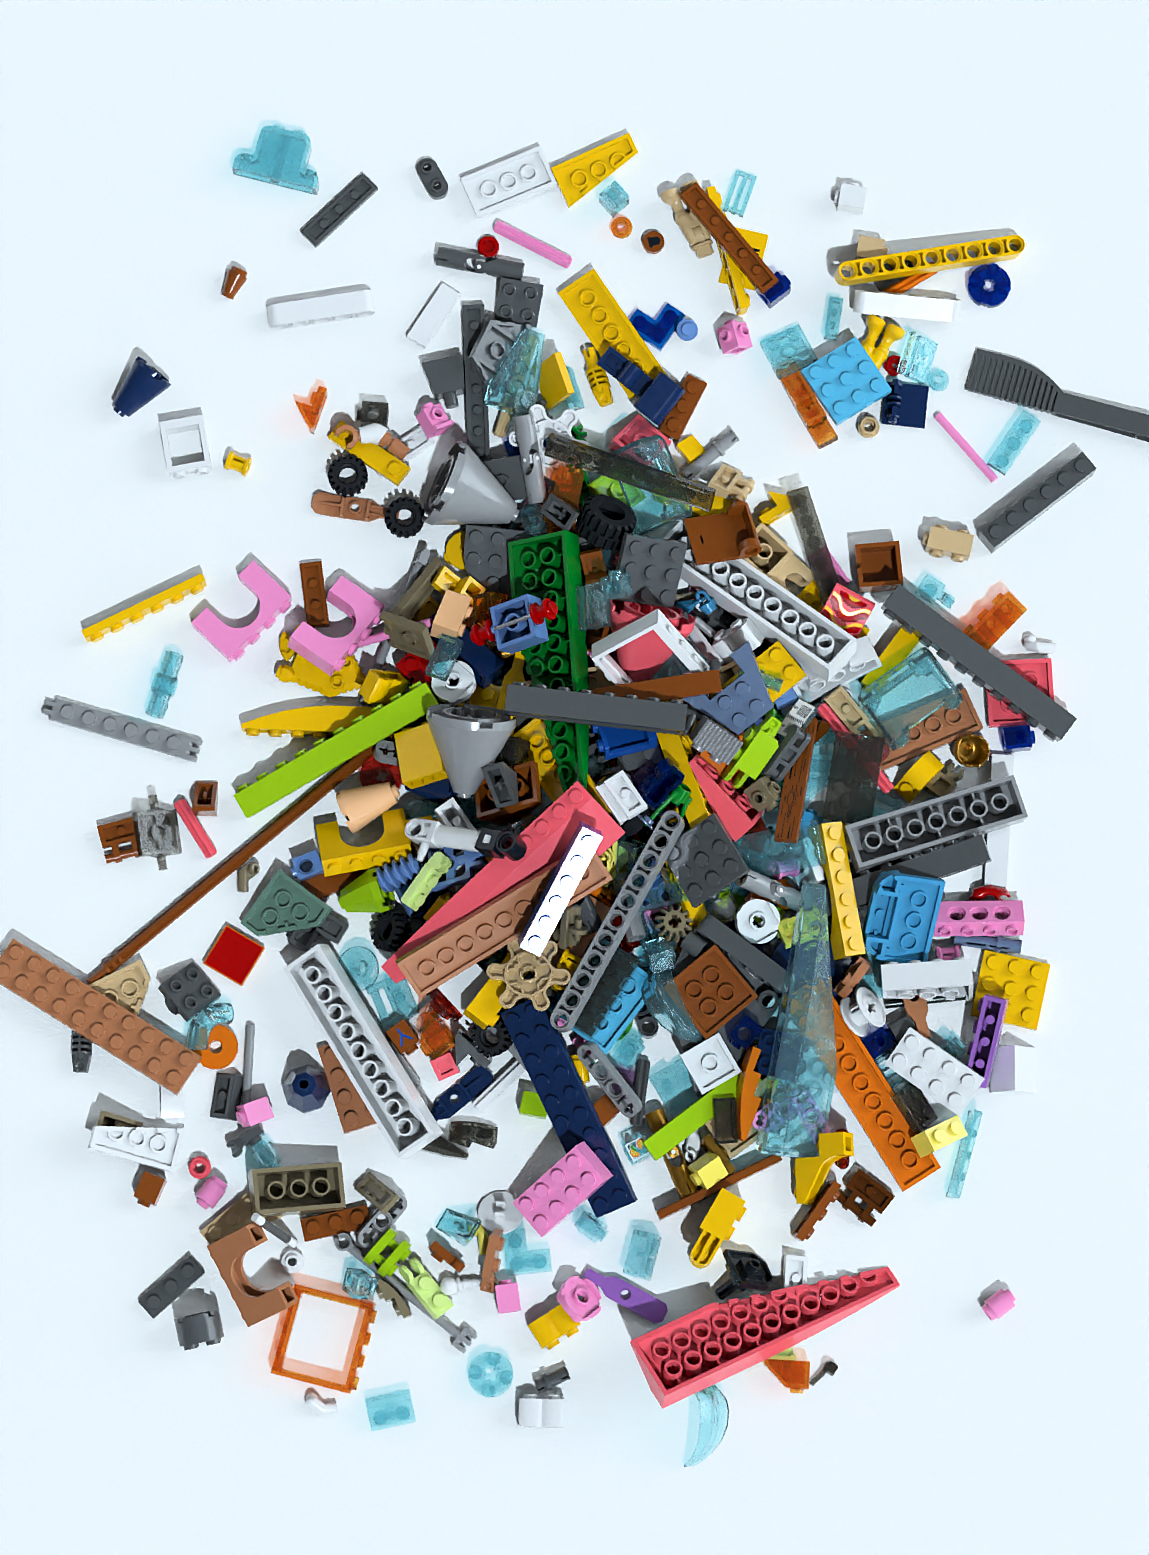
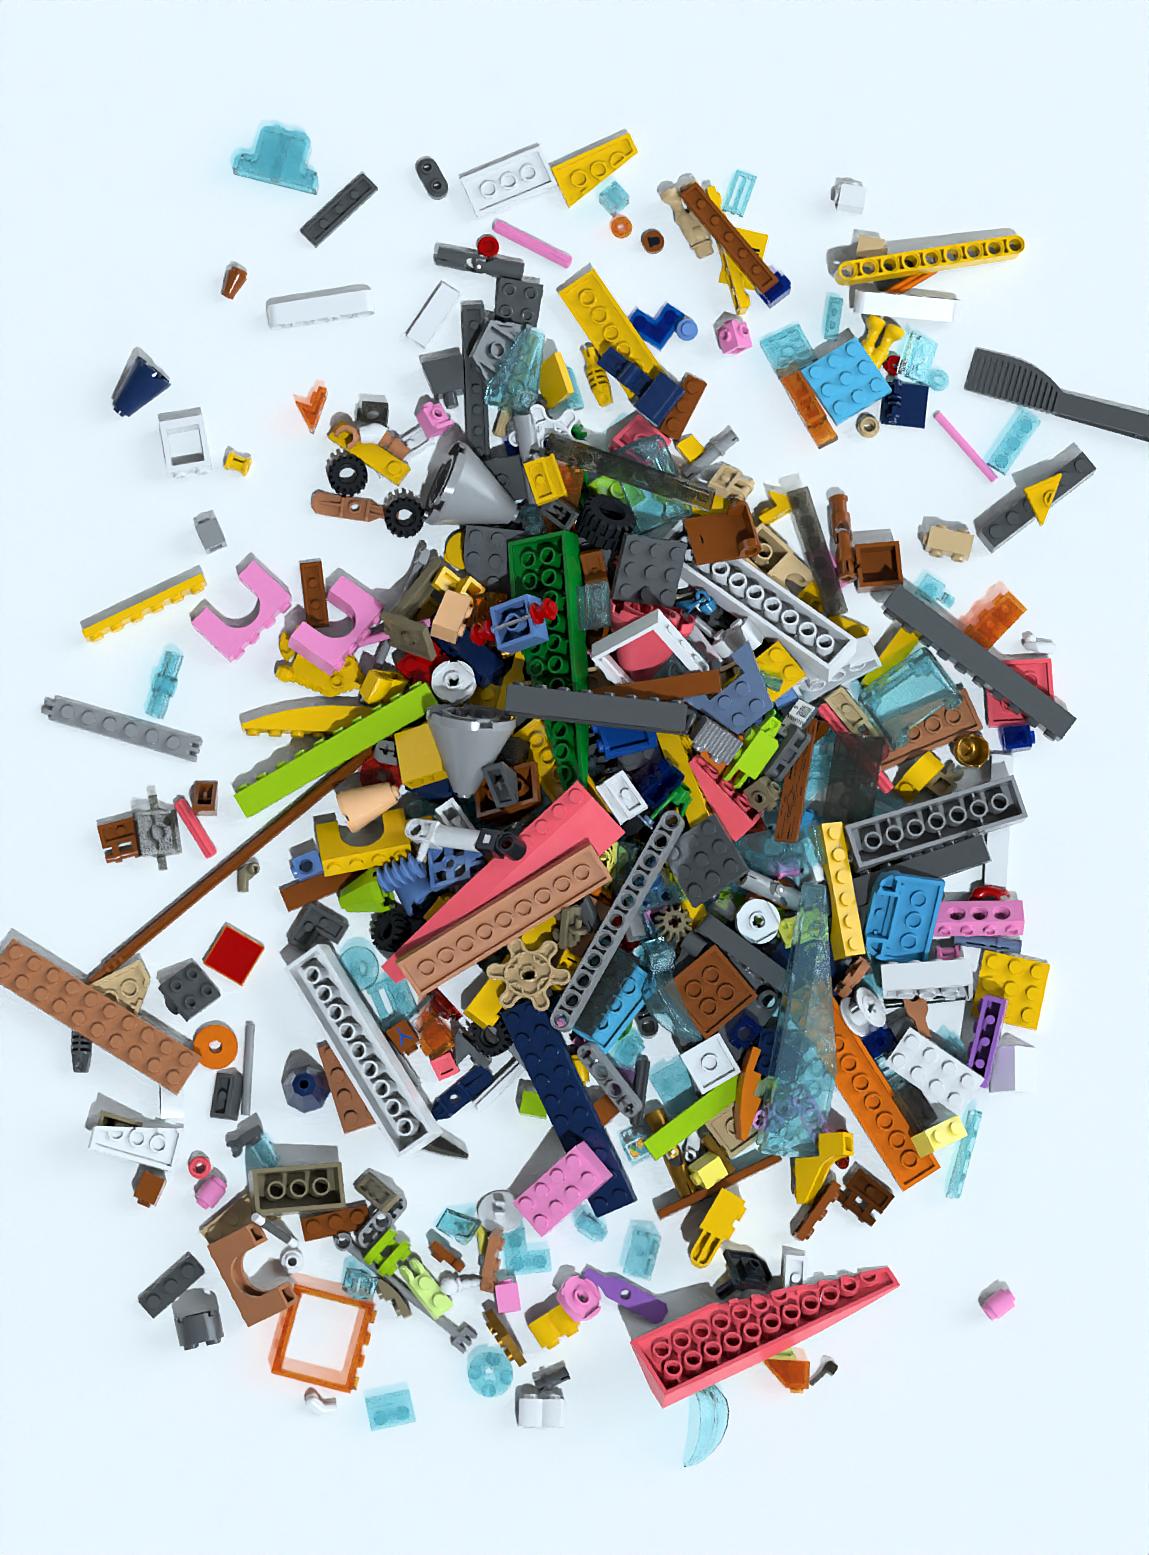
clear light blue cylinder [185,1002,234,1050] -> none
bright pink brick [236,1096,274,1128] -> none
sand green plate [240,869,333,937] -> none
yellowish green hinge [400,851,452,912] -> none
clear light blue plate [425,634,464,682] -> none
clear smoke slope [448,1121,498,1149] -> none
brick [518,821,603,957] -> none
clear light blue brick [600,569,633,600] -> none
clear smoke tile [713,1097,738,1144] -> none
slope [819,583,876,638] -> none
clear blue plate [967,263,1011,308] -> none
none -> light grey brick [195,518,227,555]
none -> pearl gold plate [484,1308,527,1367]
none -> yellow plate [523,453,568,506]
none -> dark orange piece [828,494,858,583]
none -> yellow tile [1023,473,1062,527]

